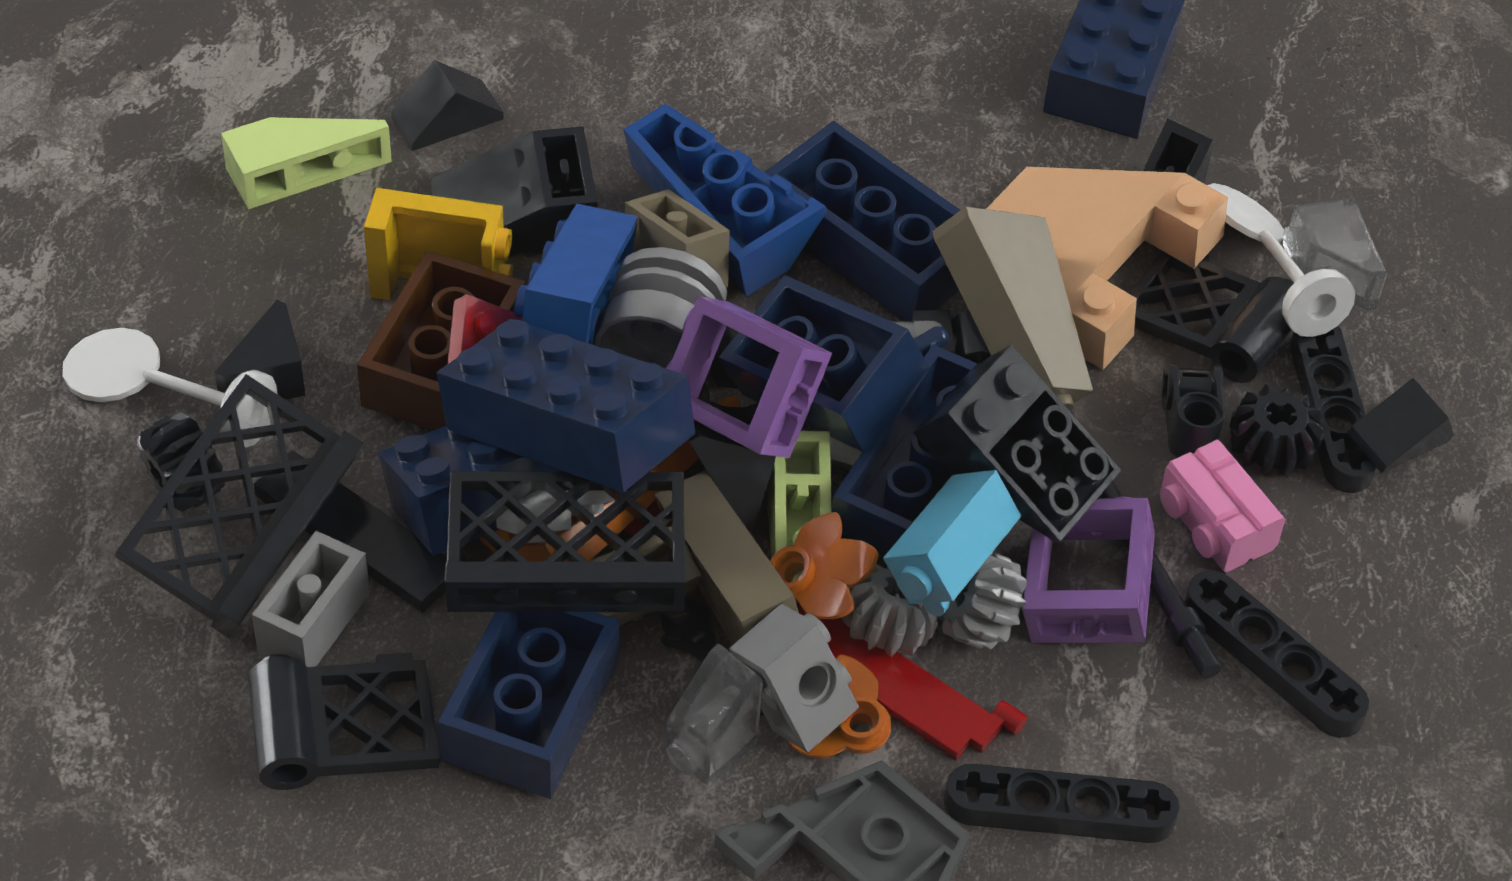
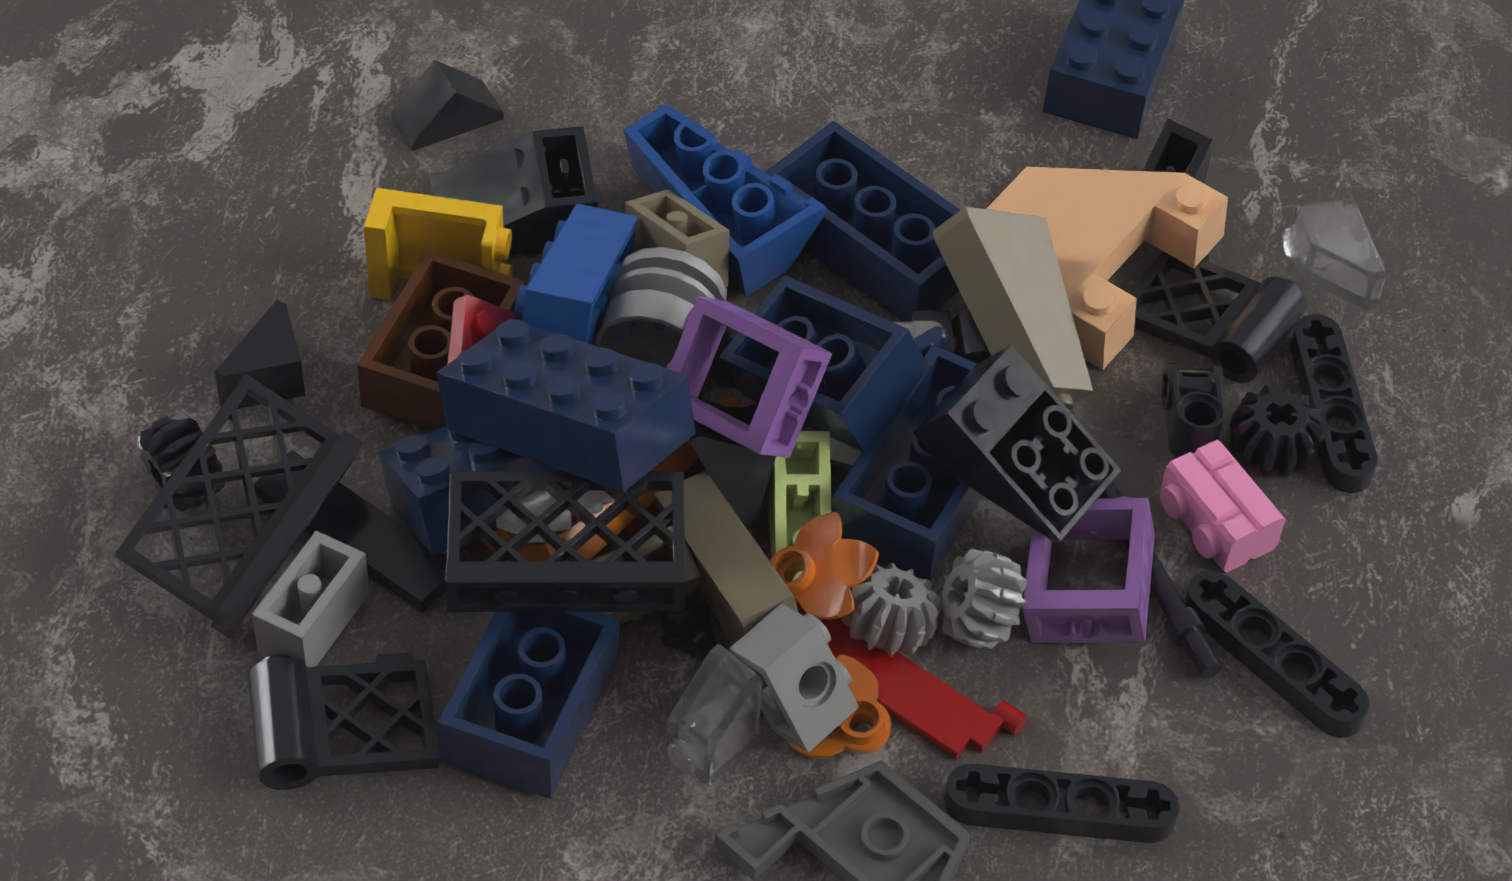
white piece [62,328,277,448] -> none
yellowish green slope [221,117,392,210] -> none
medium azure brick [883,470,1021,617] -> none
white piece [1207,183,1355,337] -> none
black slope [1347,377,1454,473] -> none

